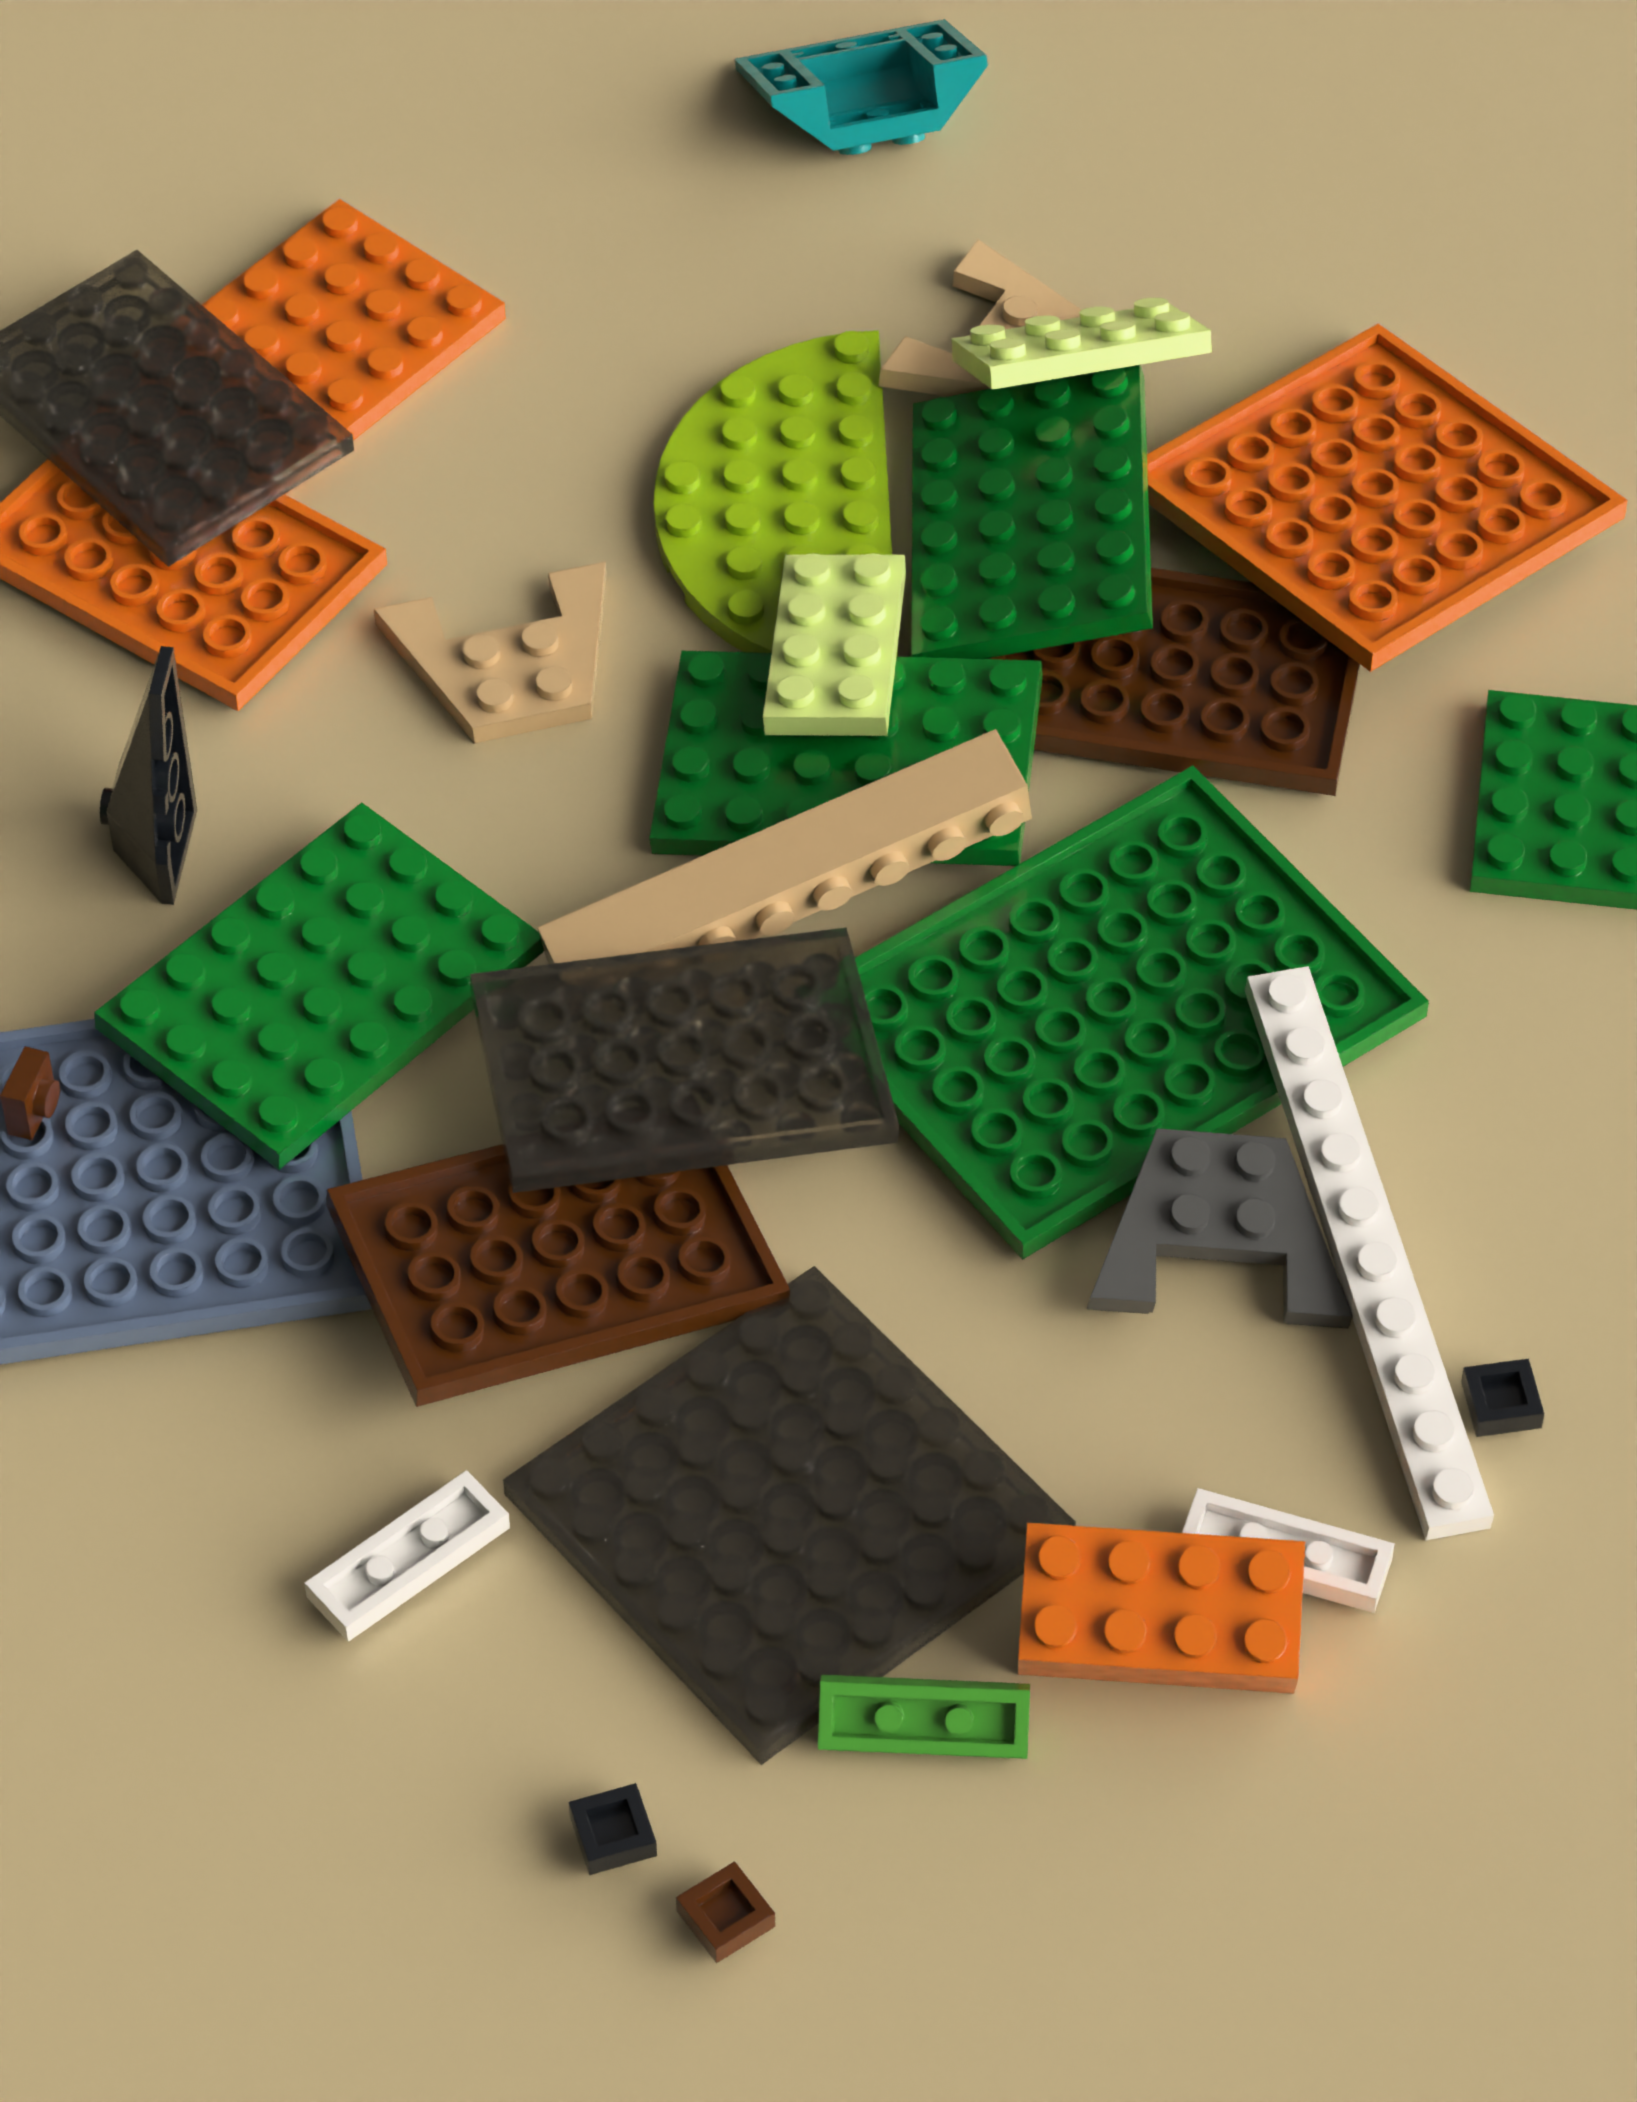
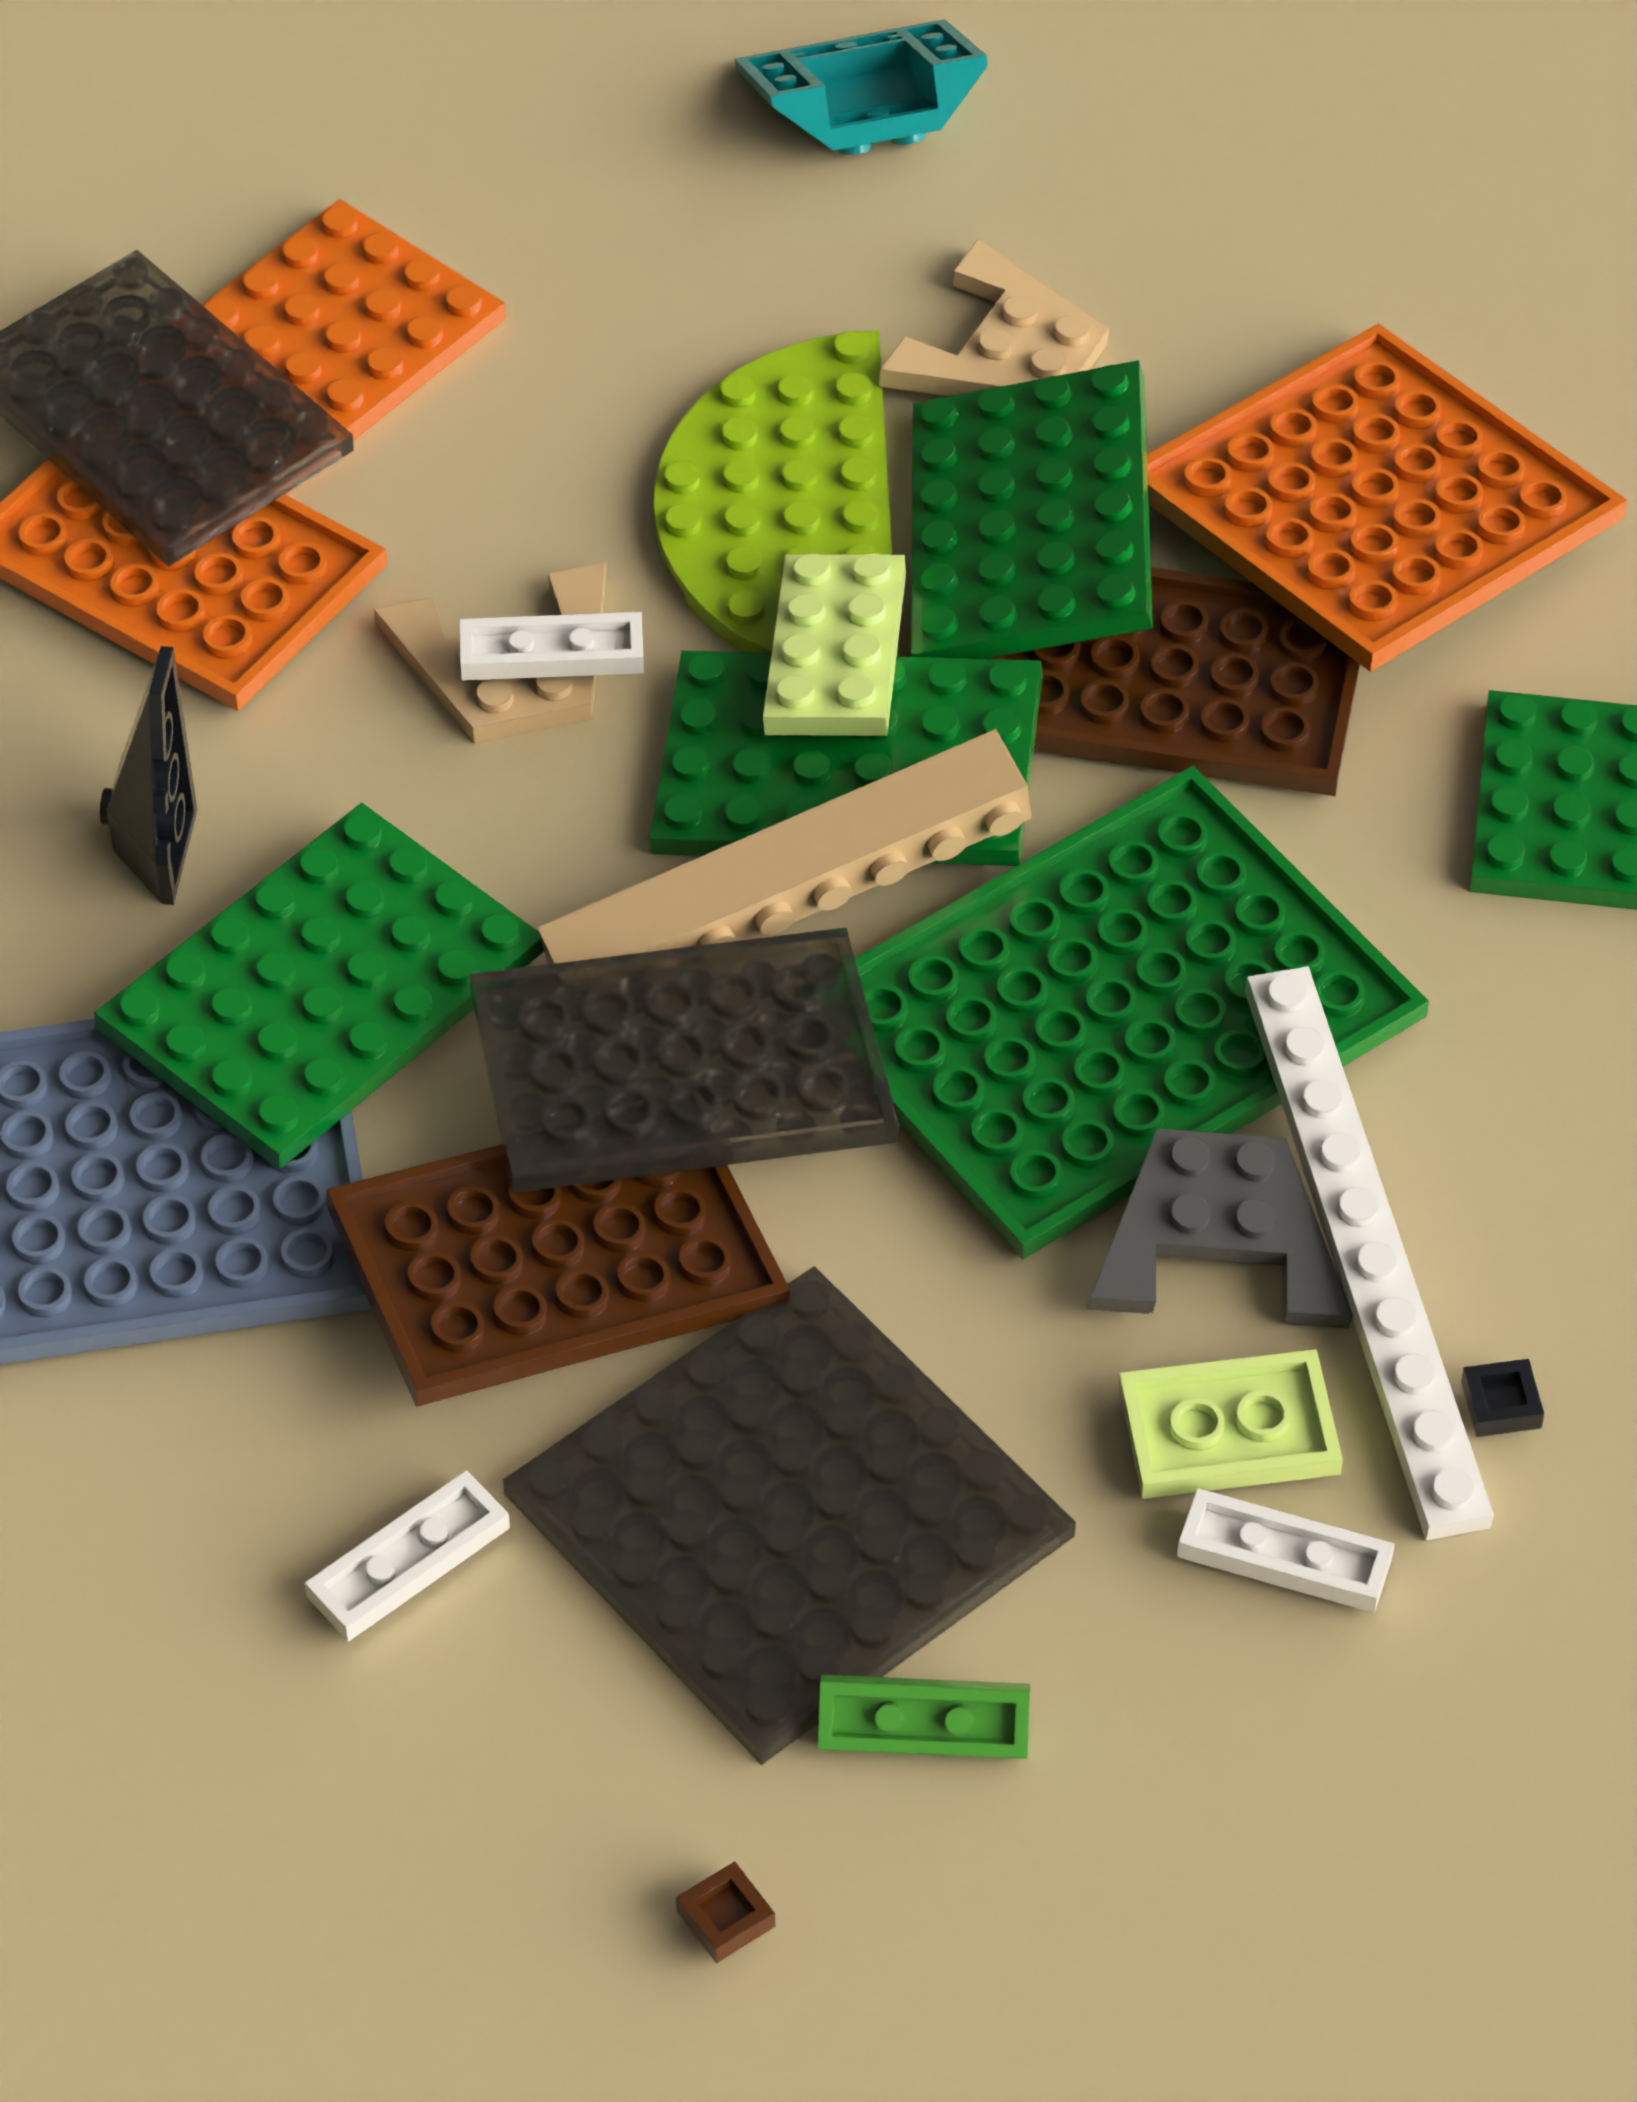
reddish brown plate [0,1046,60,1140] -> none
black plate [569,1783,657,1875] -> none
yellowish green plate [951,298,1212,389] -> none
orange brick [1018,1523,1305,1694] -> none
none -> white plate [460,612,644,681]
none -> yellowish green plate [1118,1349,1343,1499]

